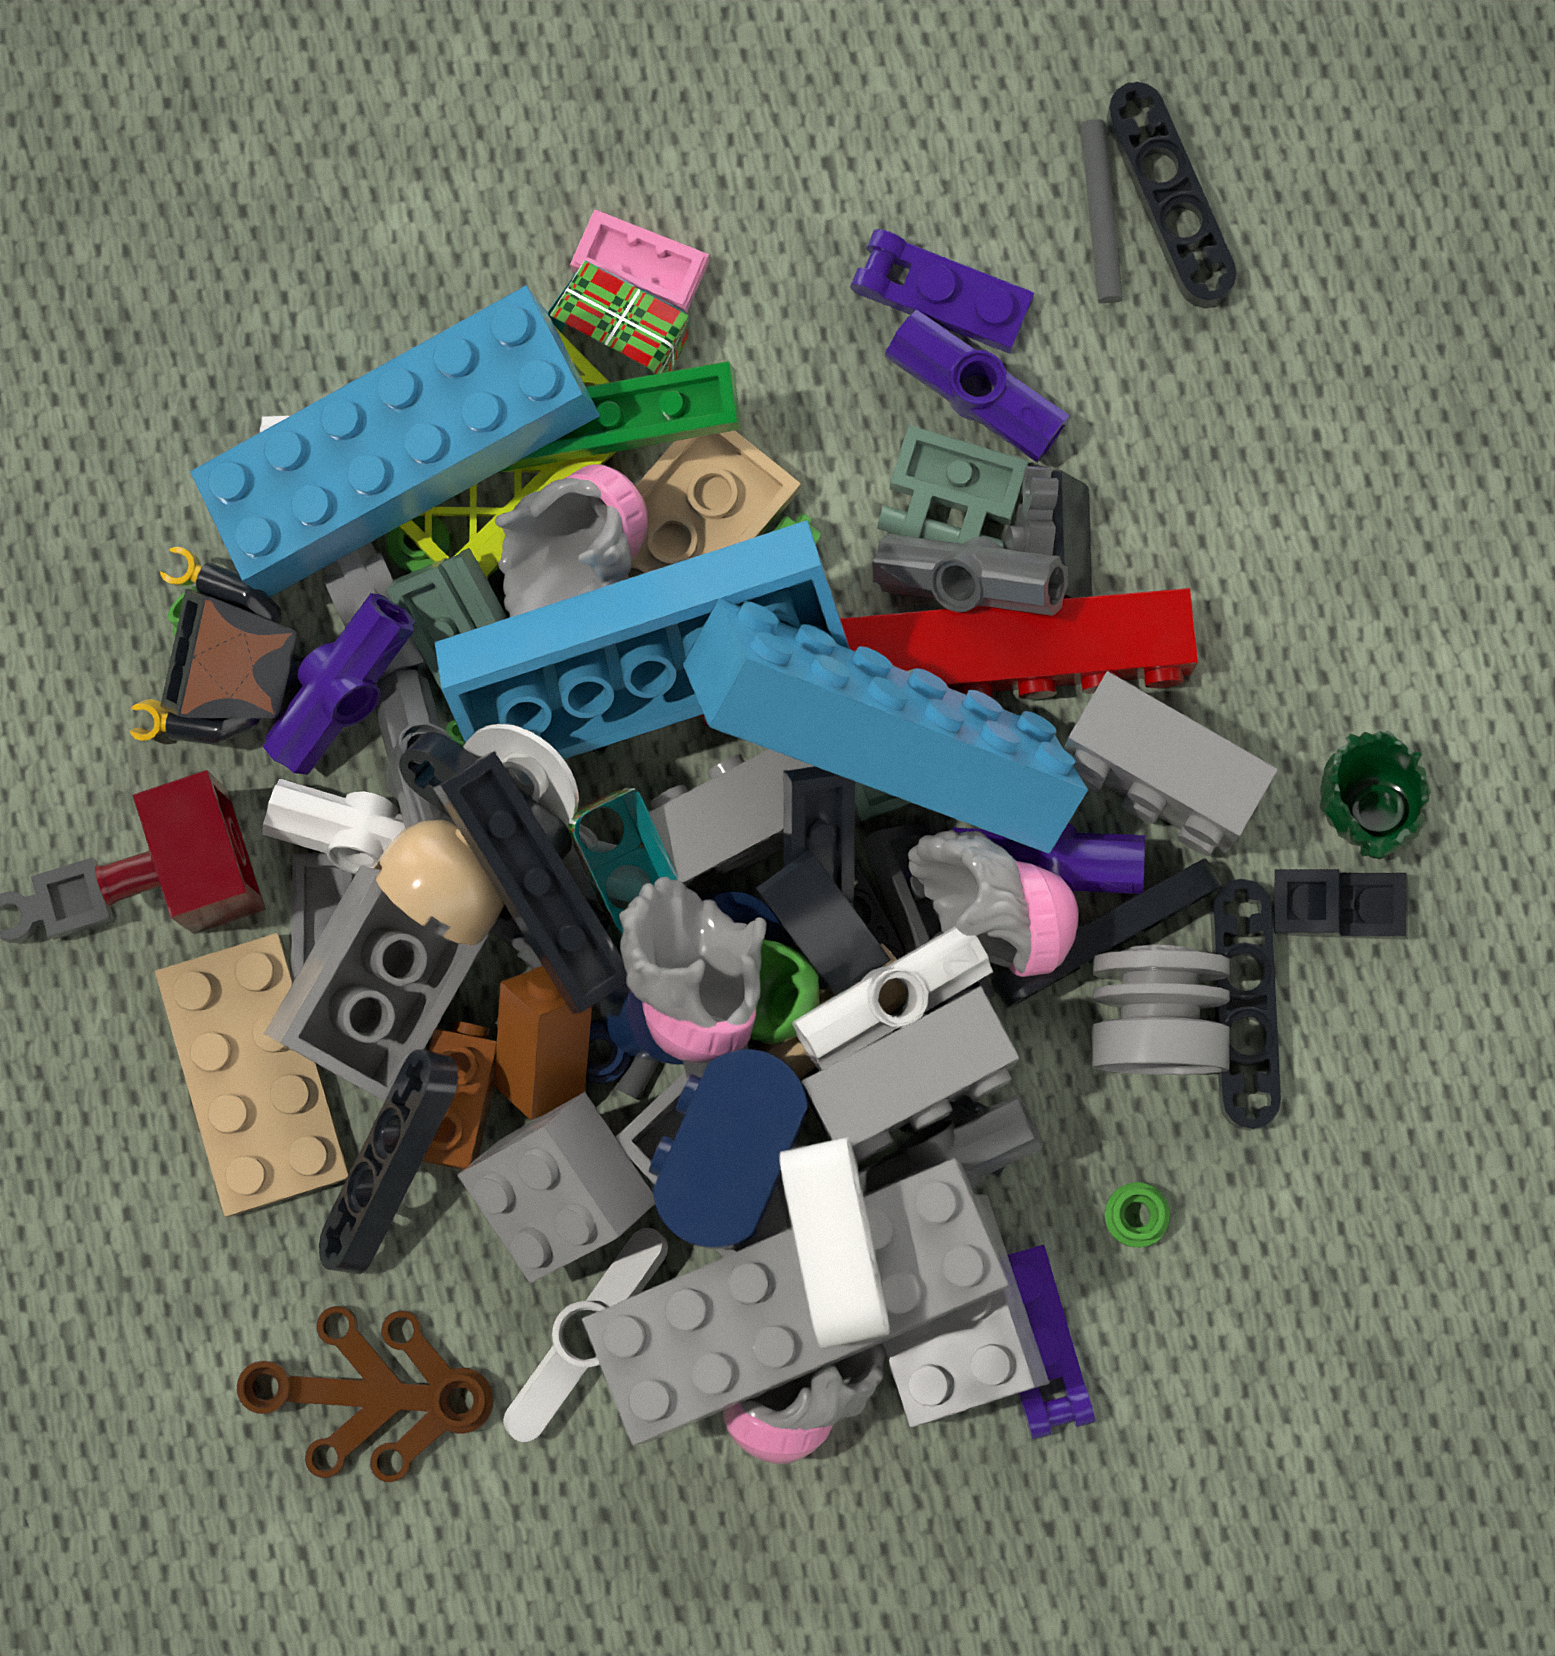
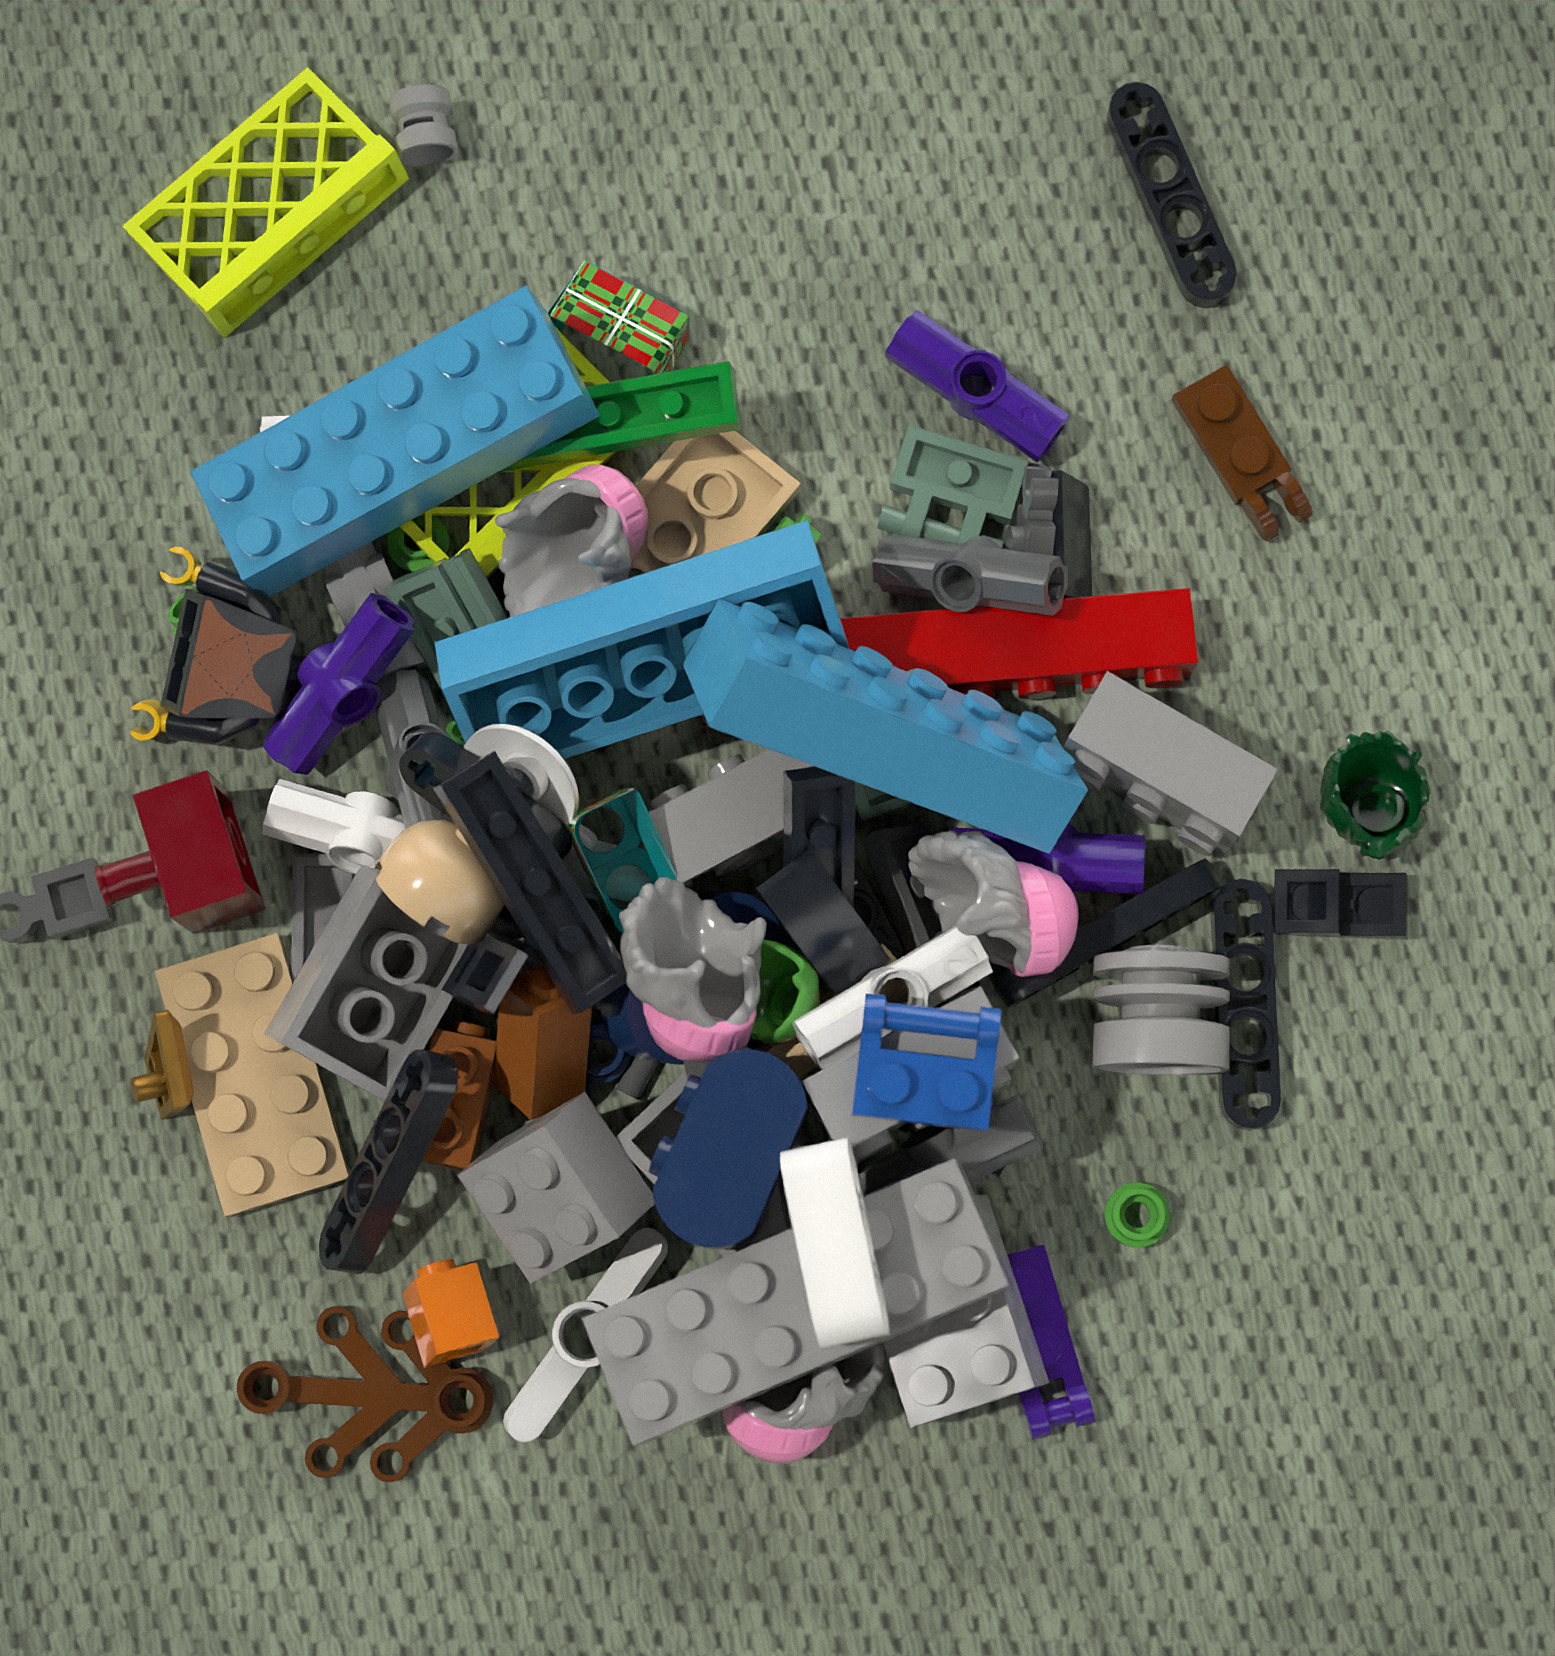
bright pink plate [570,209,709,314] -> none
dark purple plate [850,229,1034,354] -> none
dark grey bar [1080,119,1123,304] -> none
none -> neon yellow fence [123,67,409,339]
none -> pearl gold piece [130,1010,194,1120]
none -> light grey wheel [389,84,458,166]
none -> orange brick [402,1259,499,1368]
none -> black slope [441,935,528,1015]
none -> blue plate [852,993,1001,1132]
none -> reddish brown hinge [1171,365,1313,542]

